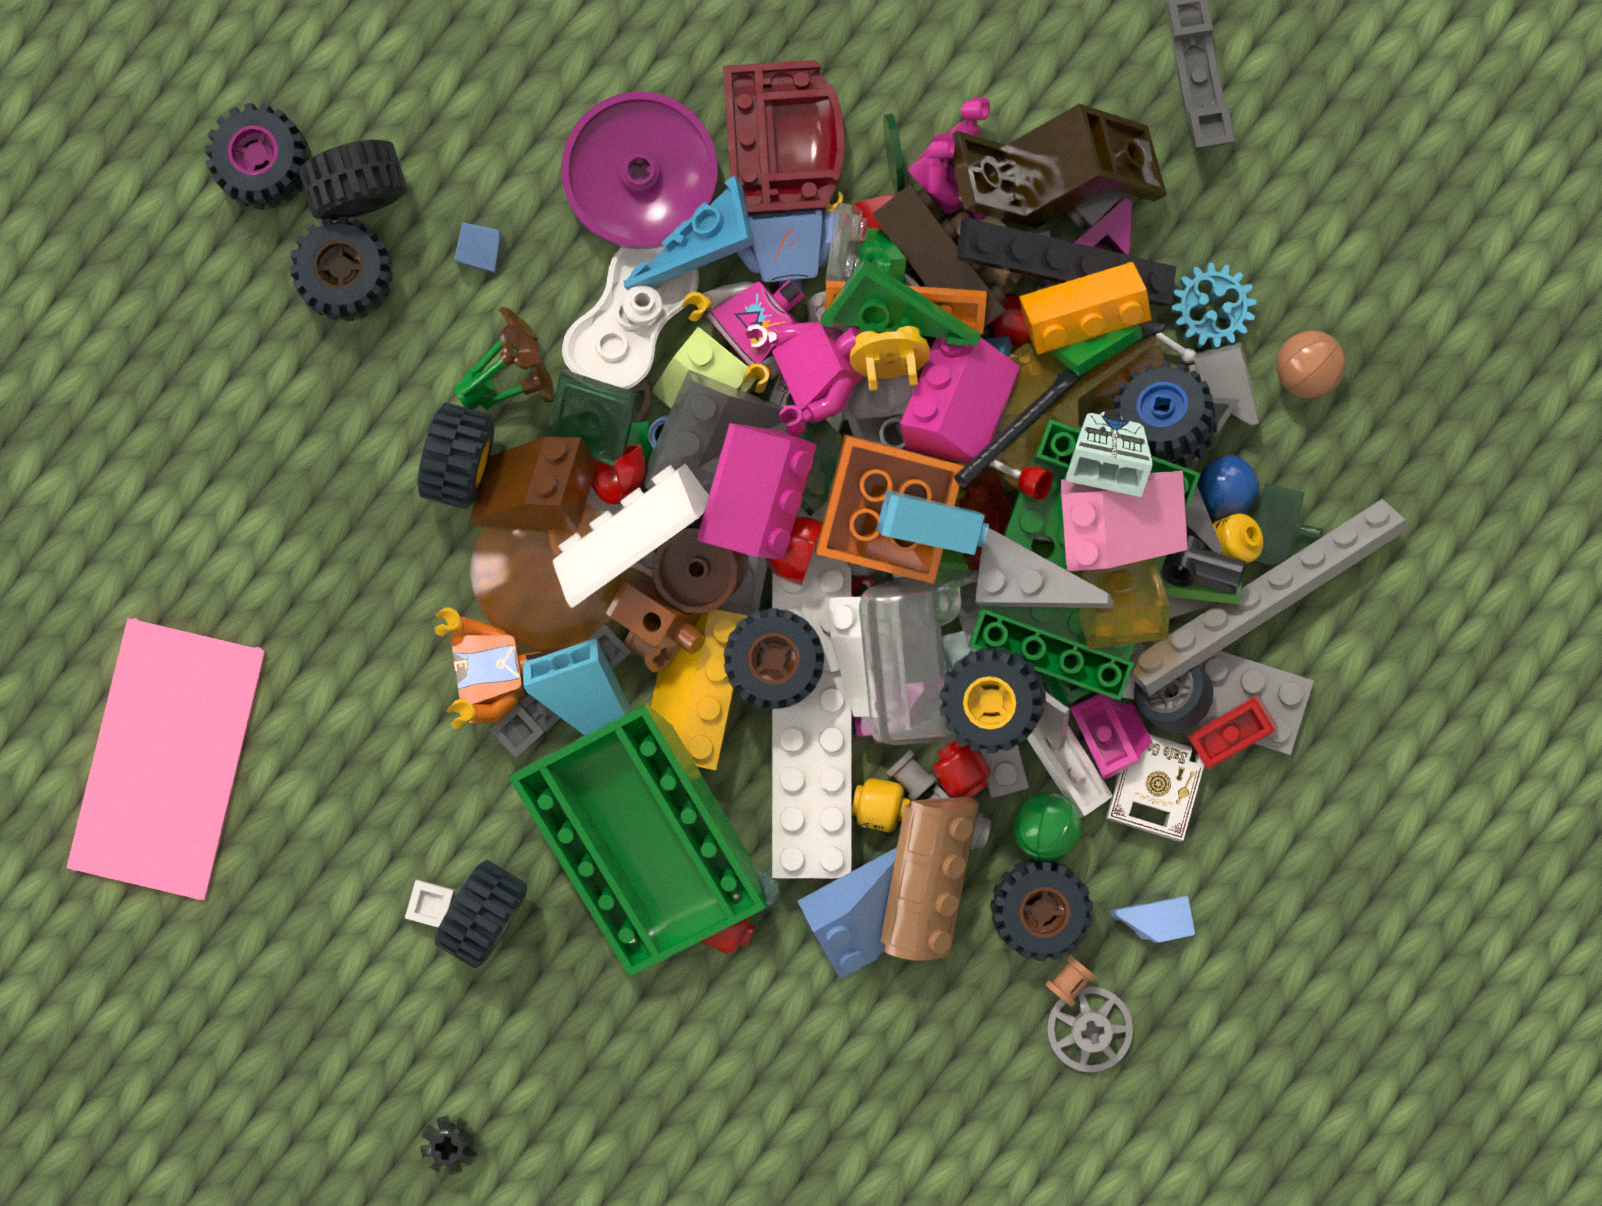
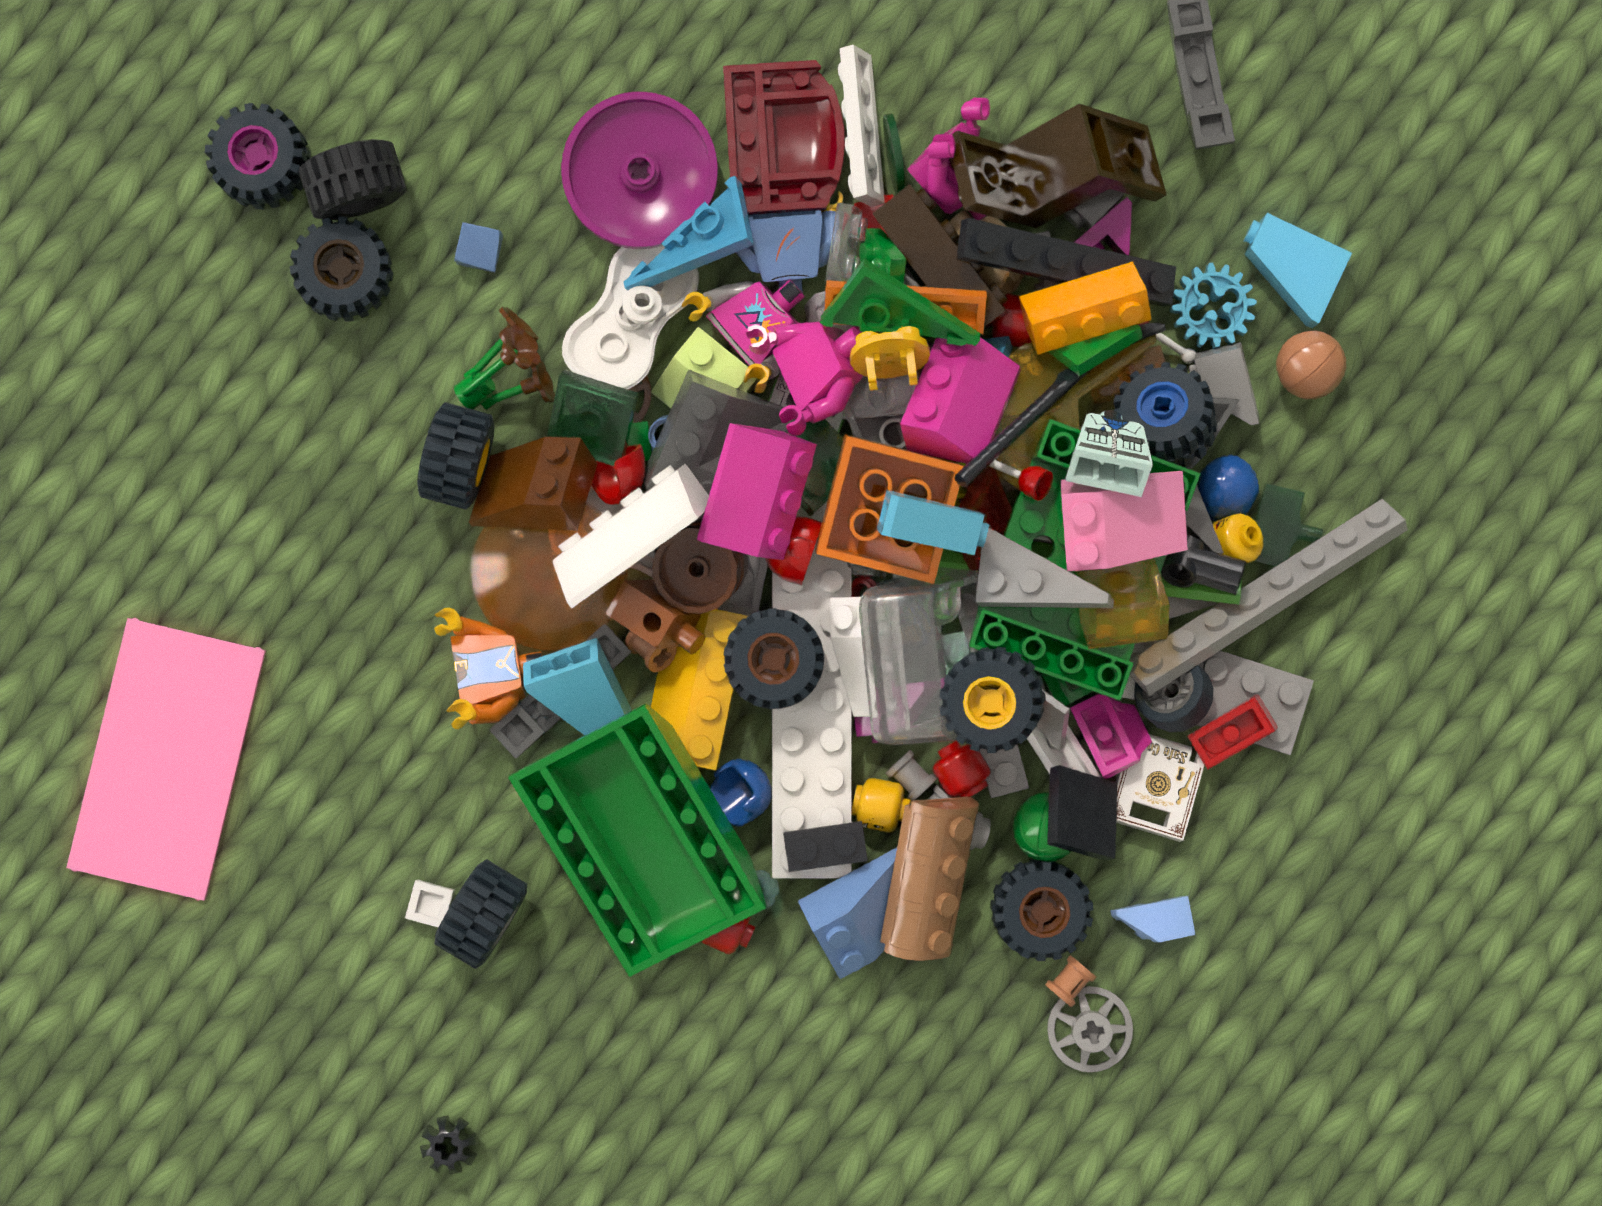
none -> blue hair [710,759,772,827]
none -> black plate [783,821,868,872]
none -> white plate [838,45,885,207]
none -> black tile [1047,765,1118,861]
none -> medium azure slope [1243,213,1352,328]

